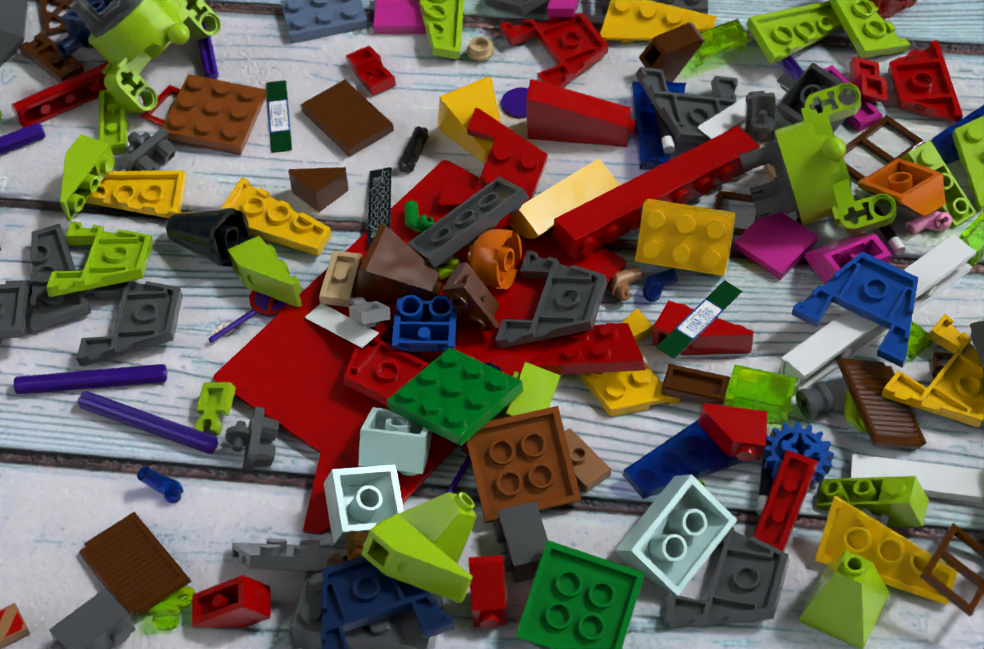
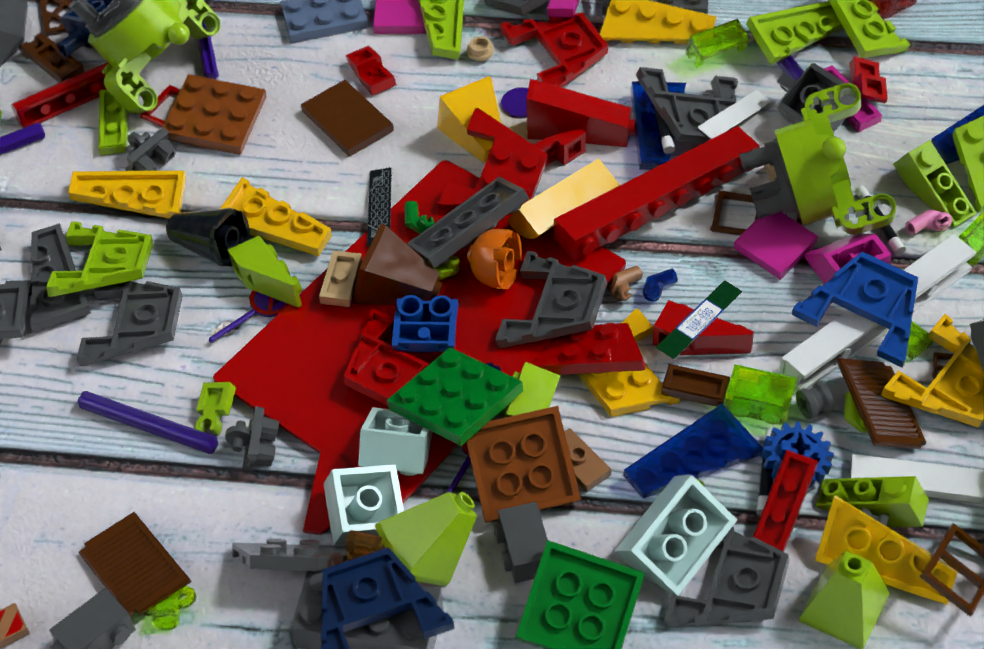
dark purple axle [13,364,168,394] -> none
lime slope [60,134,115,222] -> none
clear blue arm [137,466,184,503] -> none
red slope [192,575,271,628] -> none
sticker [266,80,292,153] -> none
reddish brown slope [289,167,349,212] -> none
white sticker [304,304,379,348] -> none
light grey plate [349,297,390,327] -> none
lime slope [361,514,473,603] -> none
black axle [398,126,429,173] -> none
reddish brown bracket [442,262,500,332] -> none
red slope [468,555,507,629] -> none
yellow brick [635,199,736,276] -> none
reddish brown slope [638,22,705,82] -> none
red slope [698,403,768,461] -> none
dark grey hips [745,91,776,142] -> none
reddish brown window [844,115,925,181] -> none
orange slope [858,158,945,217] -> none
red wing [888,40,963,123] -> none
none -> red slope [533,129,586,167]

